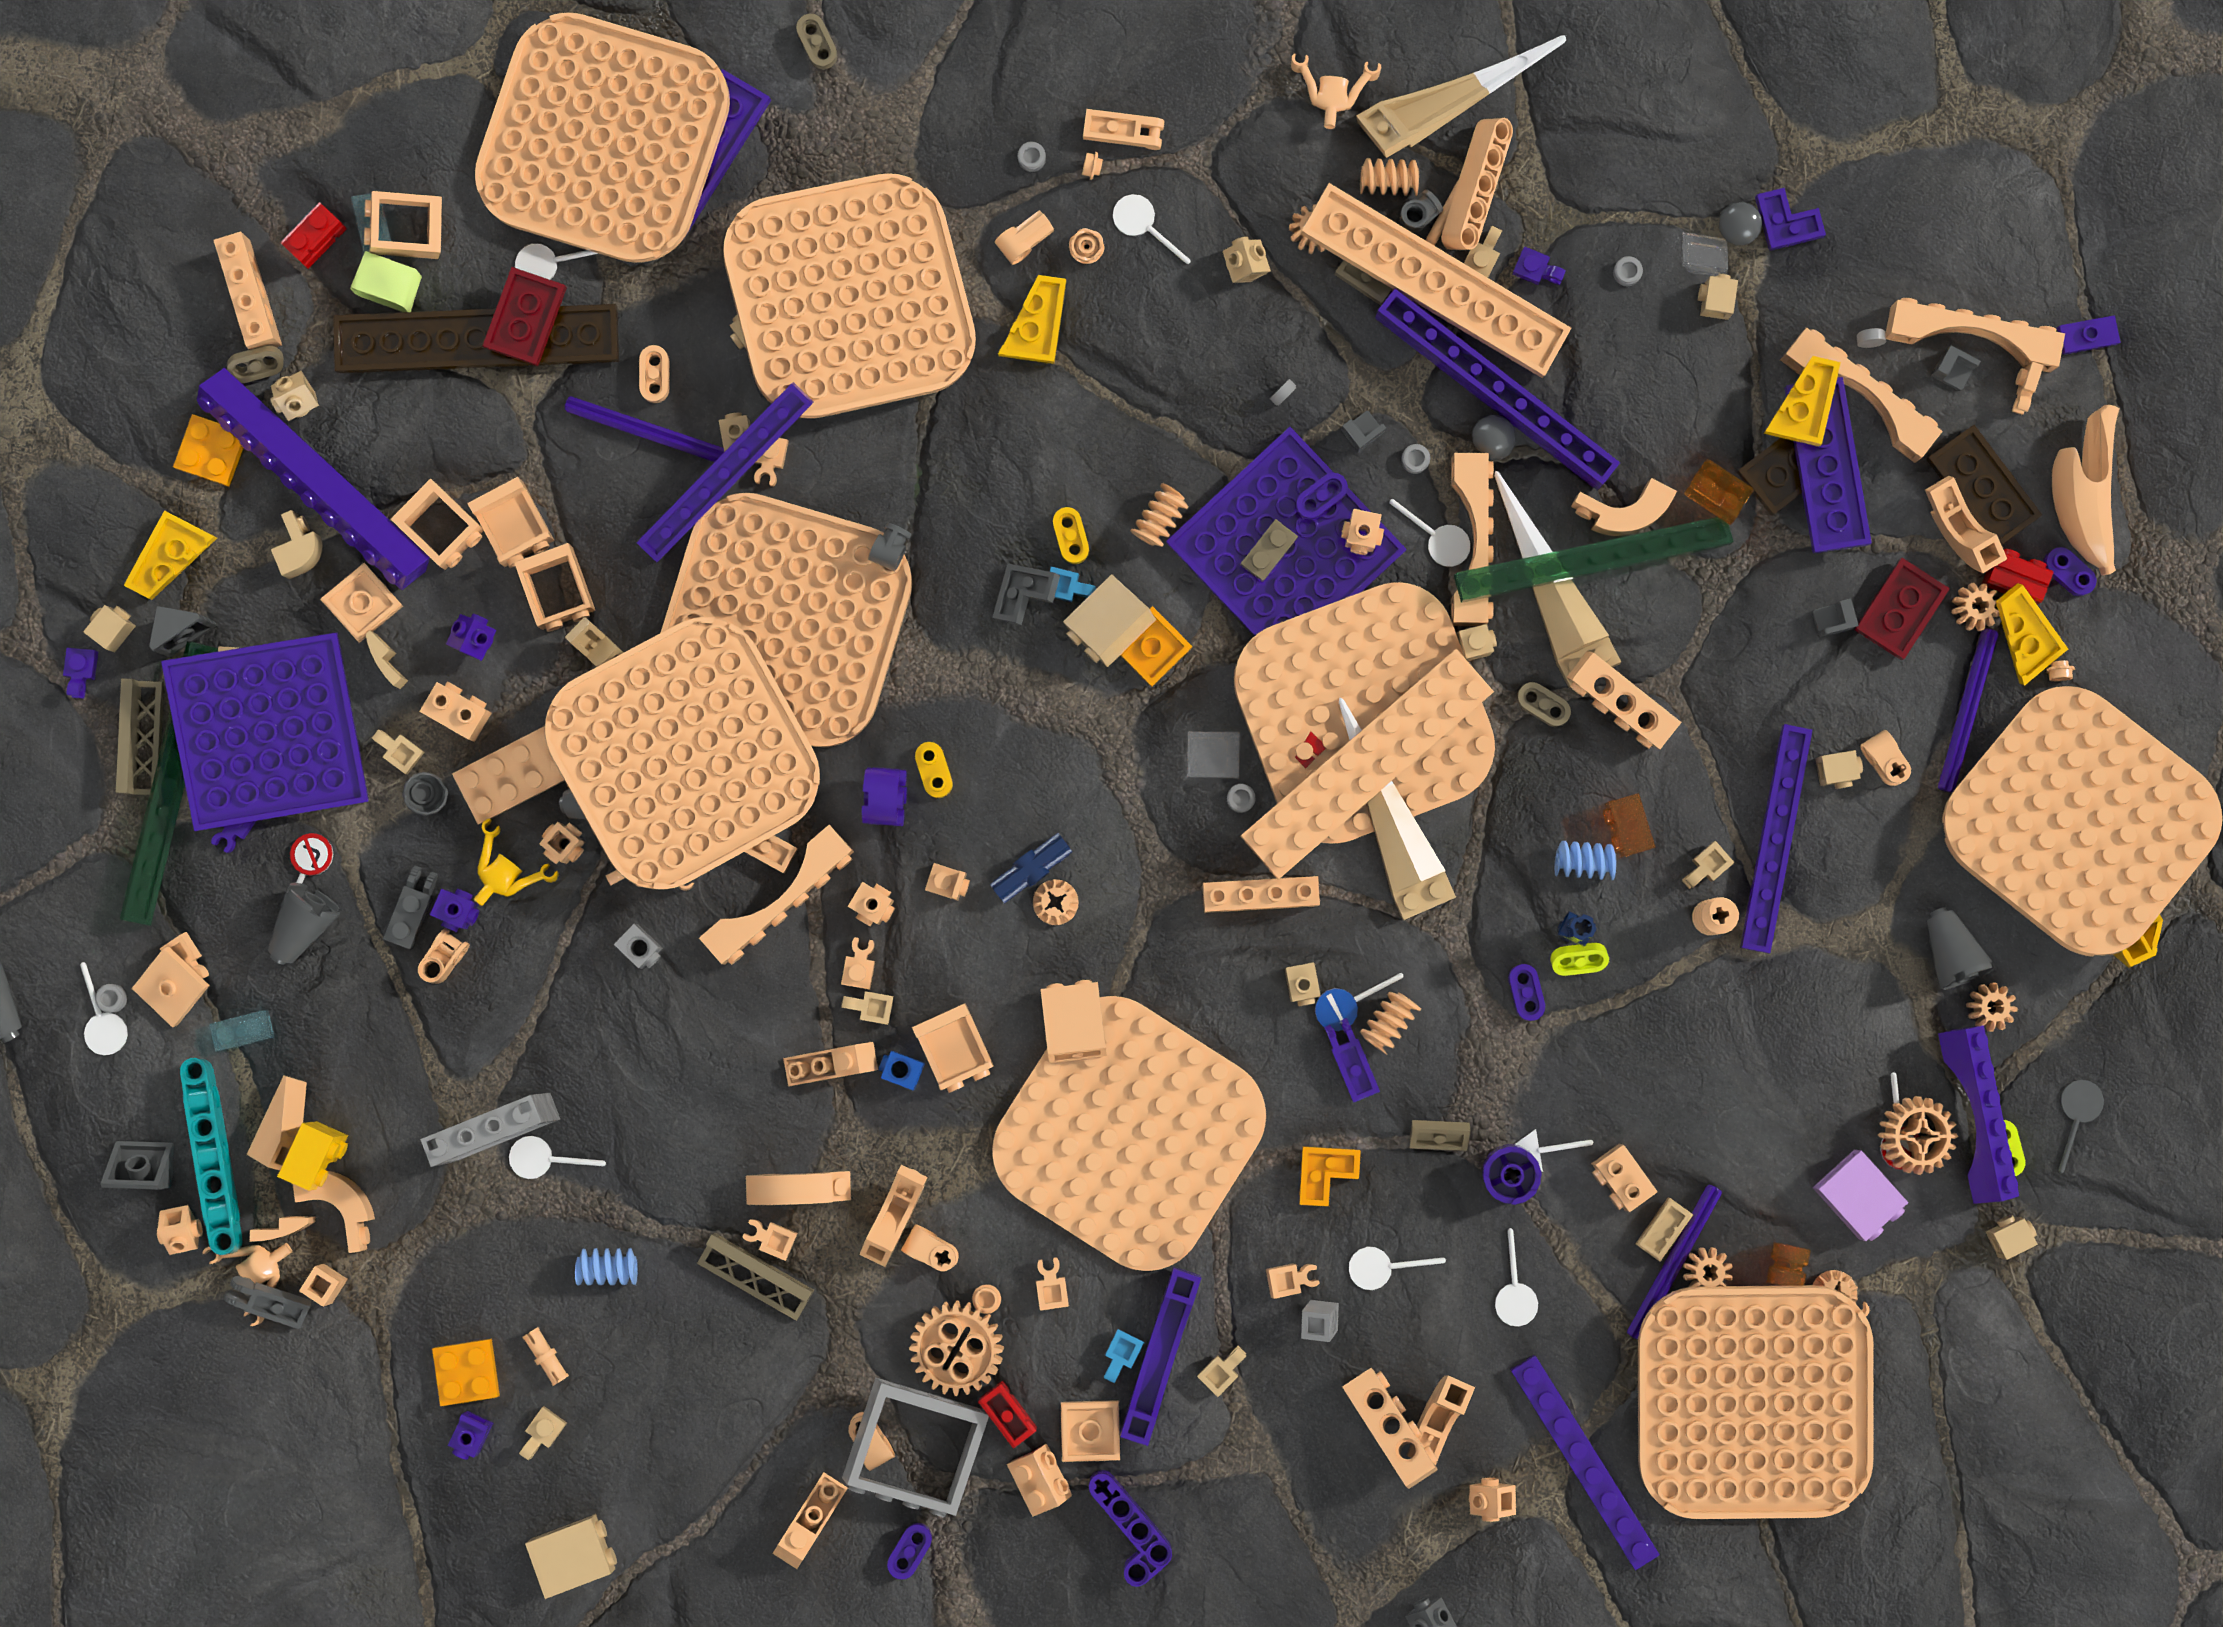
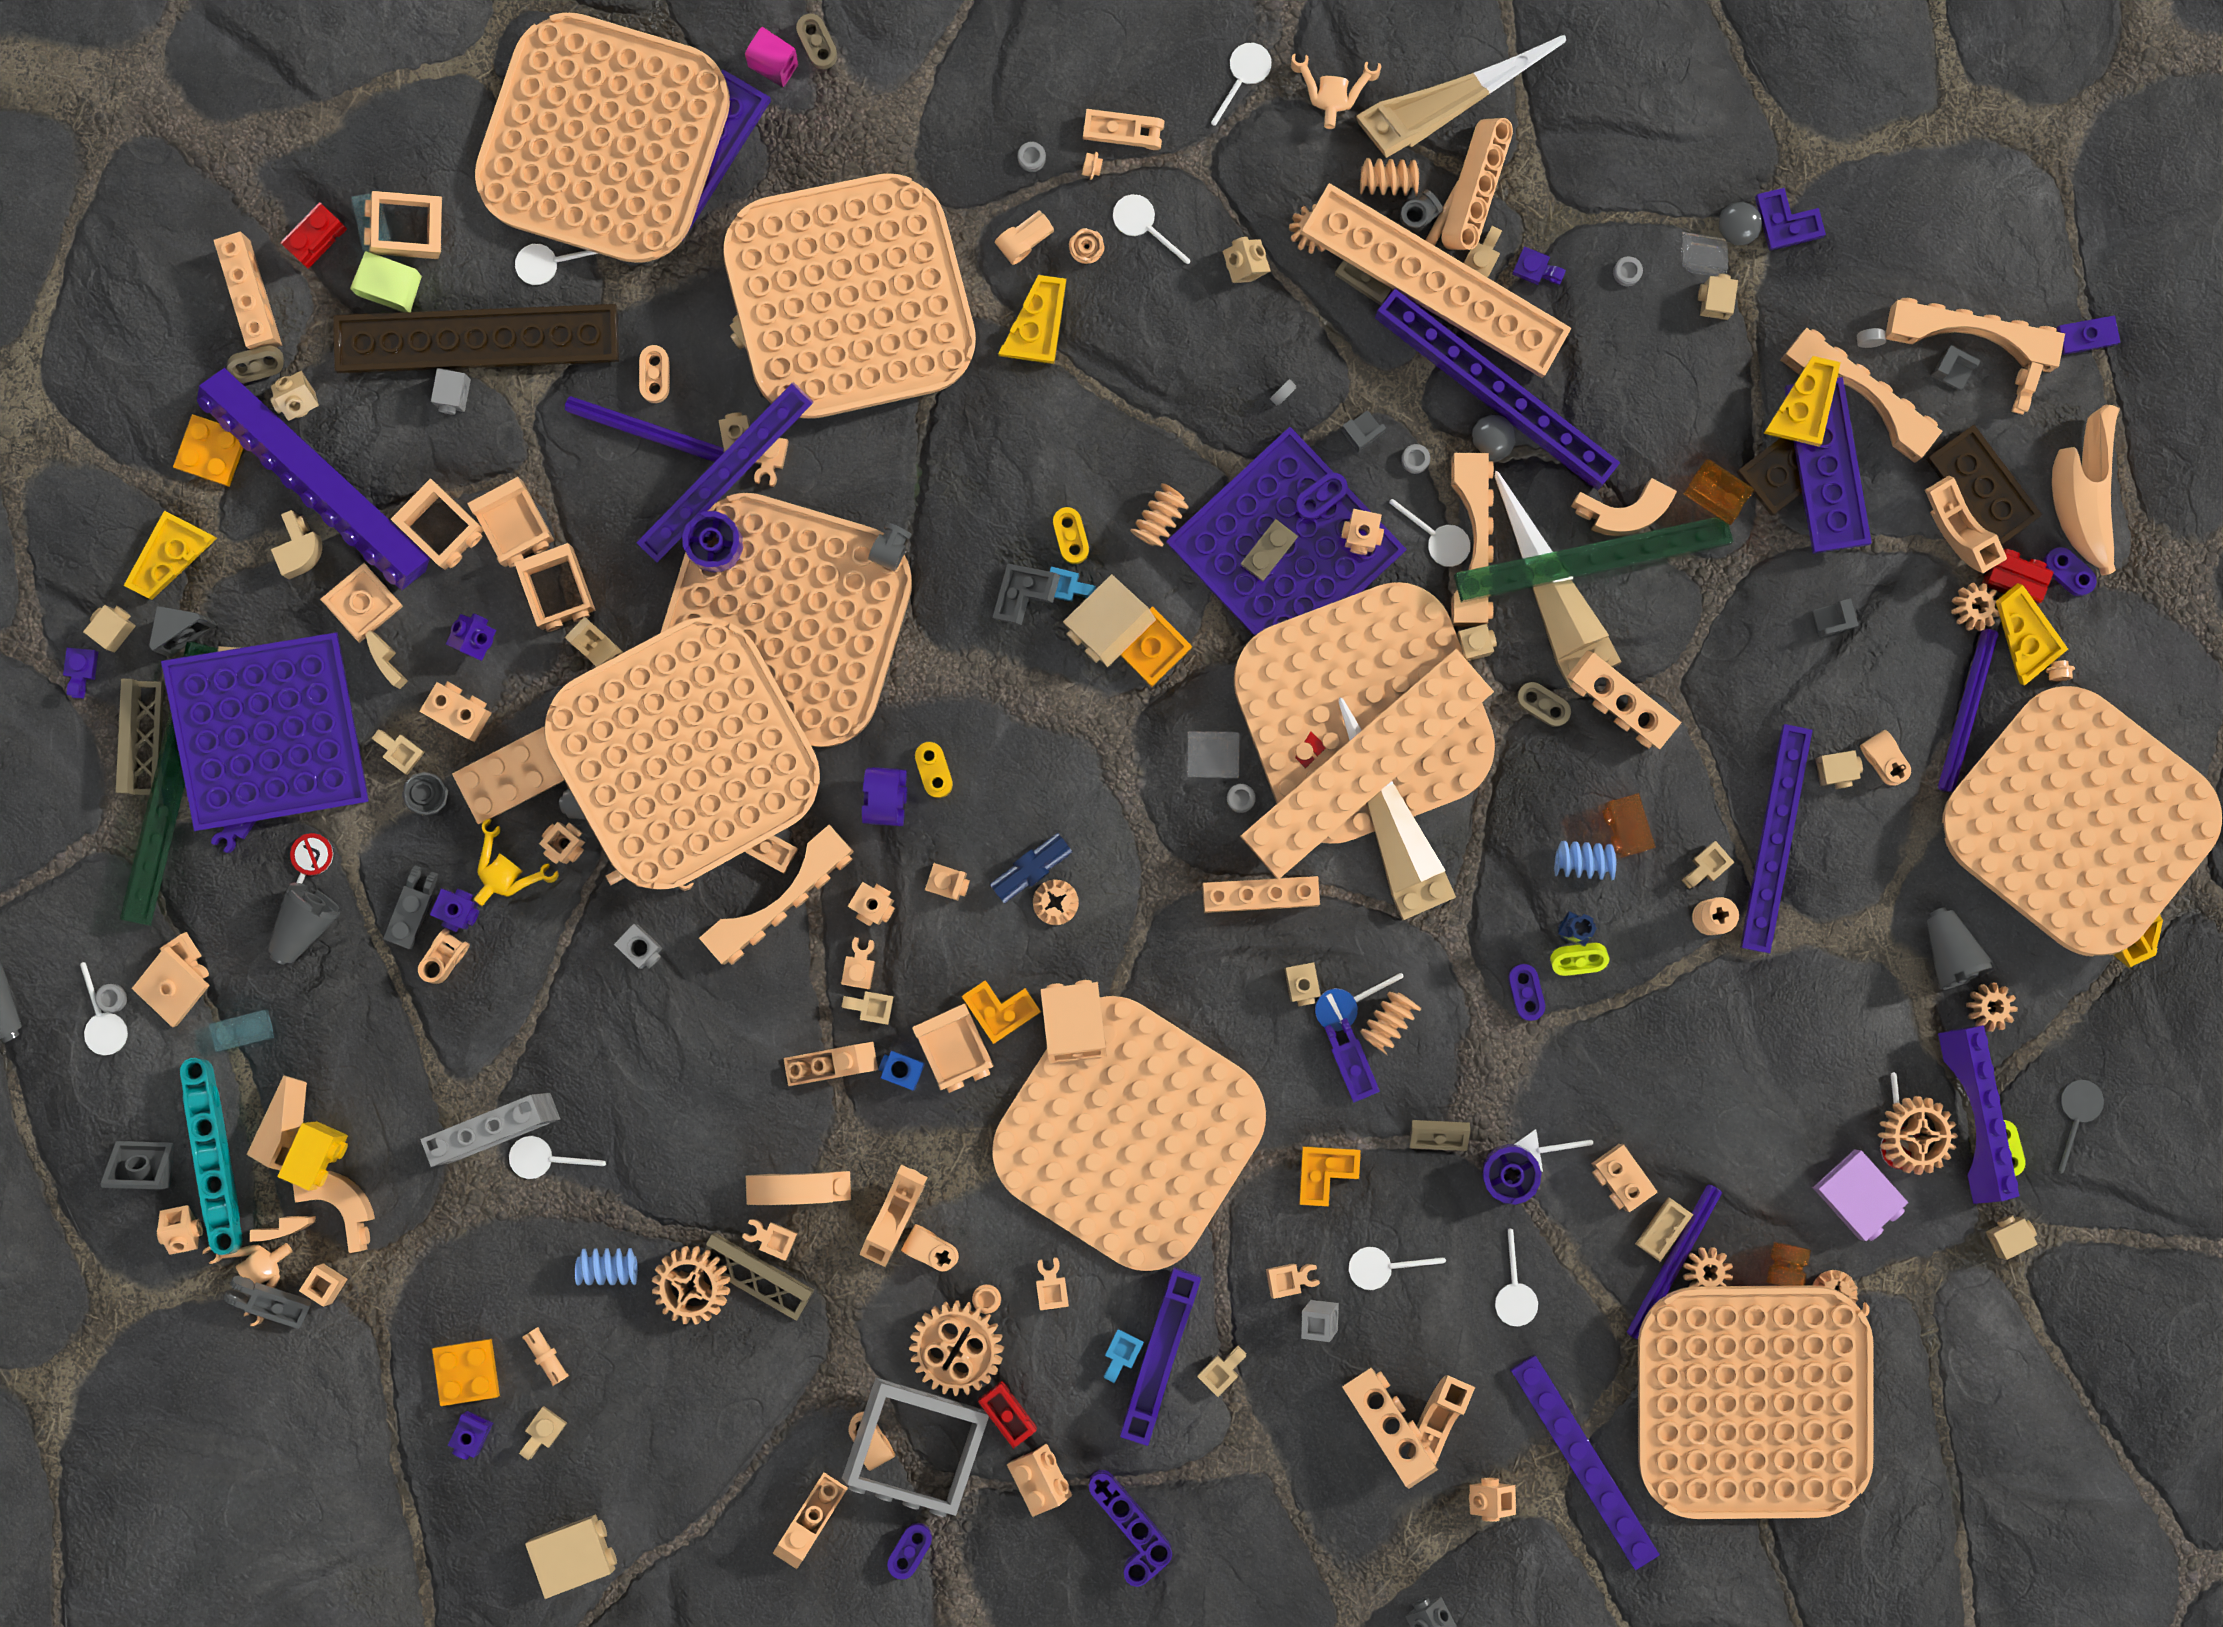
dark red plate [483,267,567,366] -> none
light nougat plate [1061,1400,1120,1462] -> none
dark red plate [1854,558,1950,661] -> none
none -> light grey brick [431,369,471,415]
none -> light nougat gear [652,1246,730,1324]
none -> dark purple brick [682,511,743,572]
none -> dark pink piece [745,27,798,87]
none -> light orange plate [962,980,1041,1044]
none -> white piece [1211,43,1271,126]

